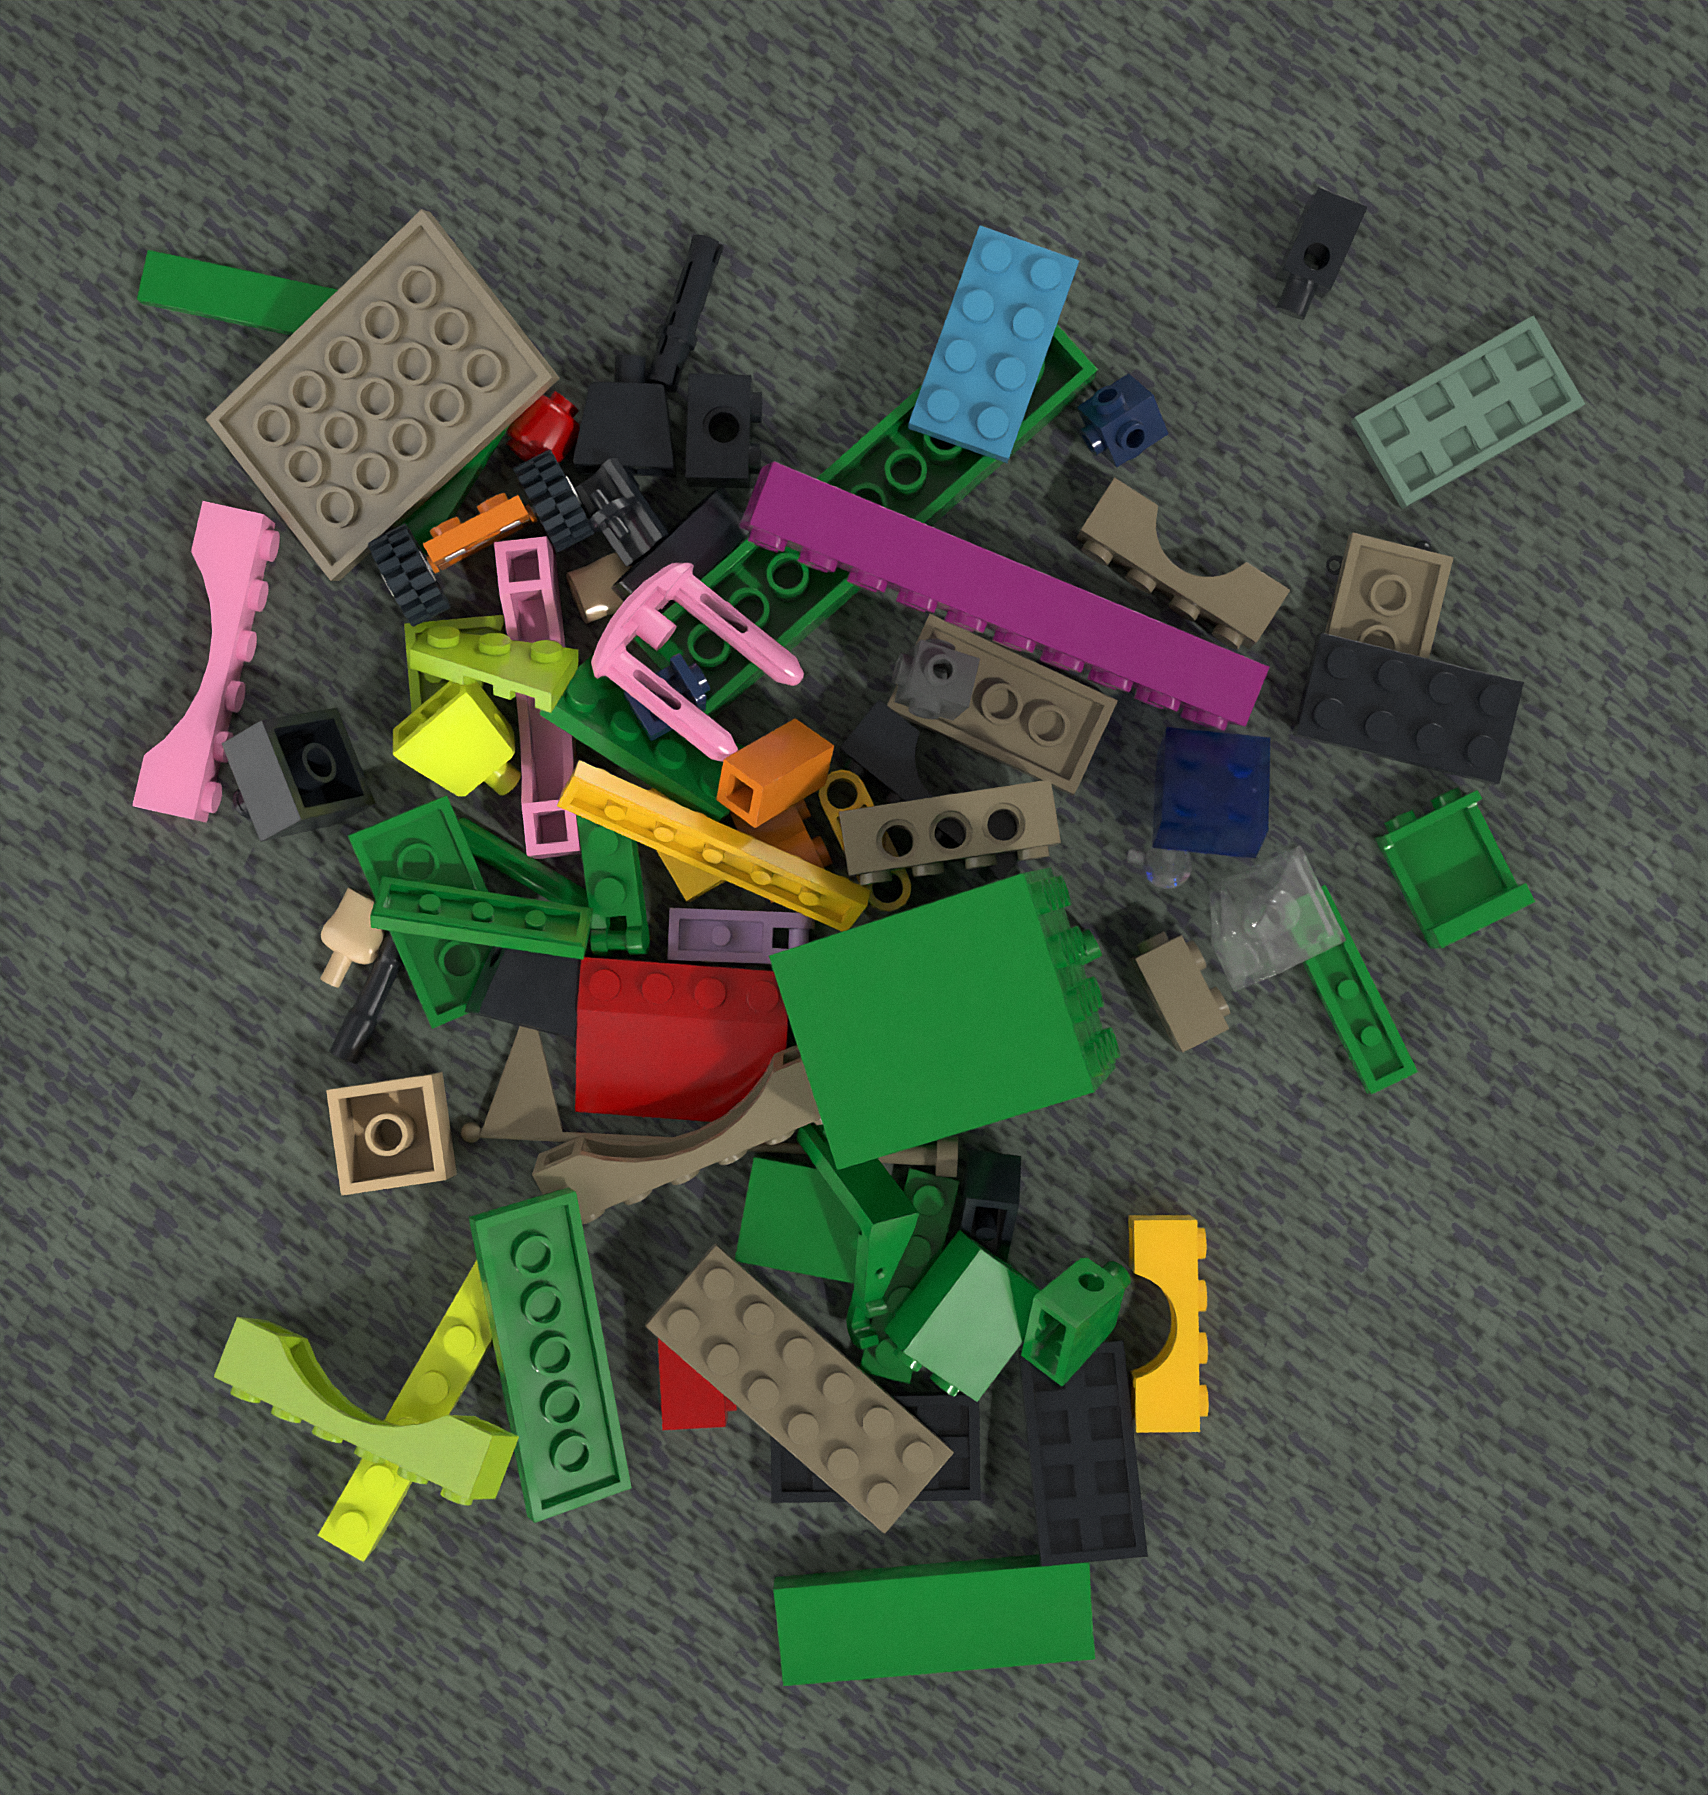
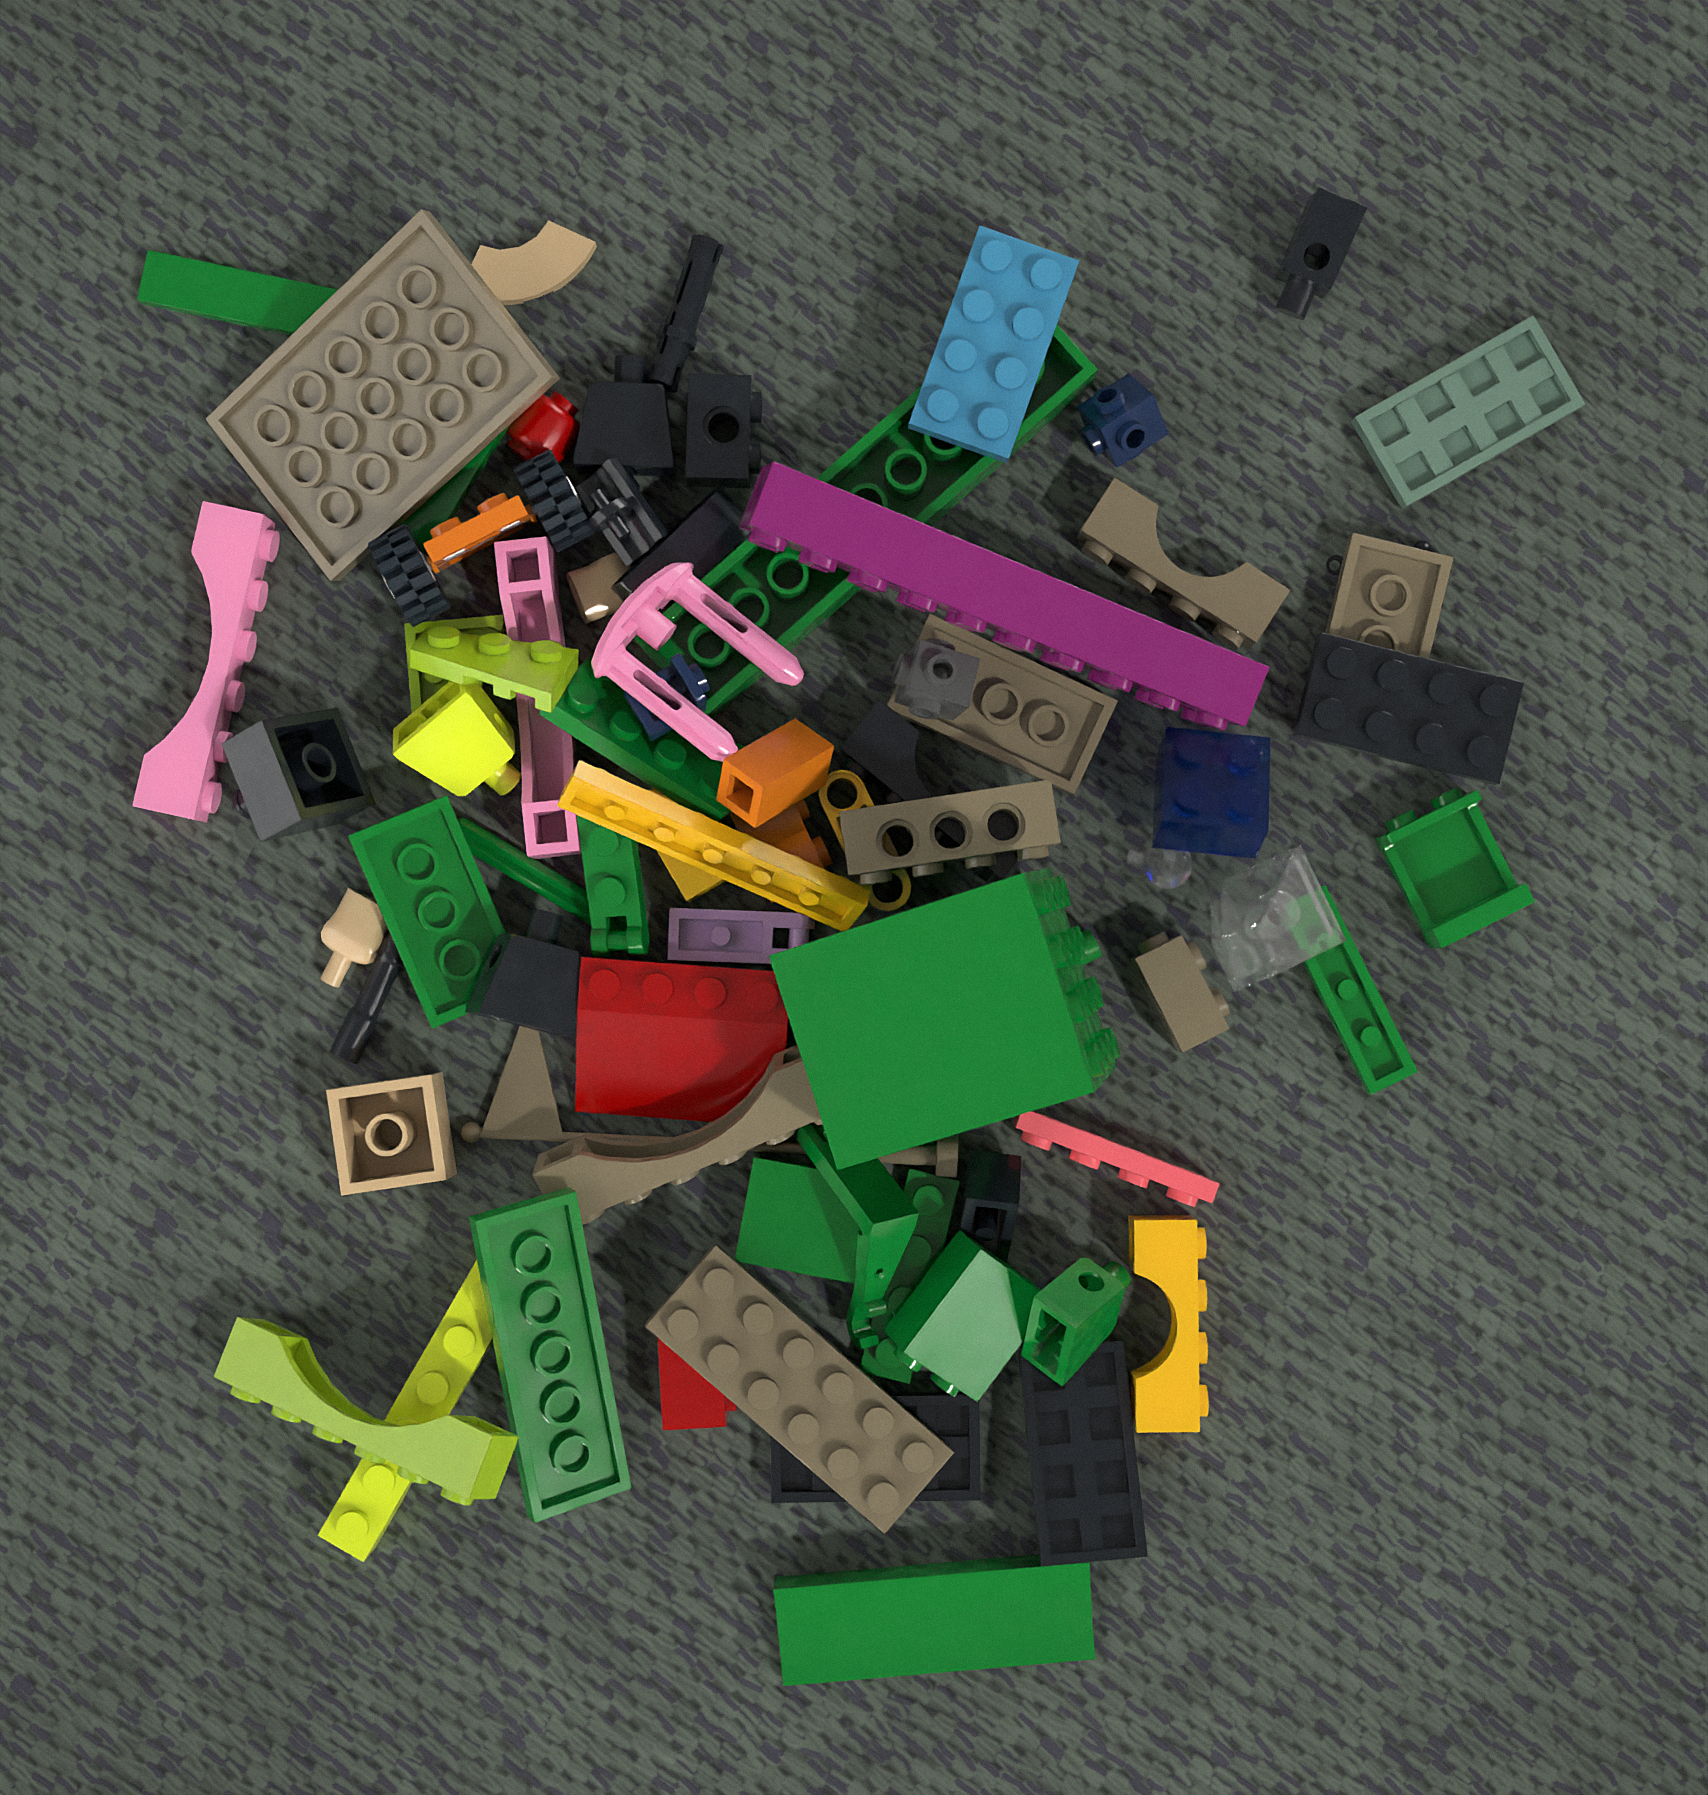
green tile [370,876,593,960] -> none
none -> tan tile [471,221,597,305]
none -> coral plate [1012,1111,1220,1207]

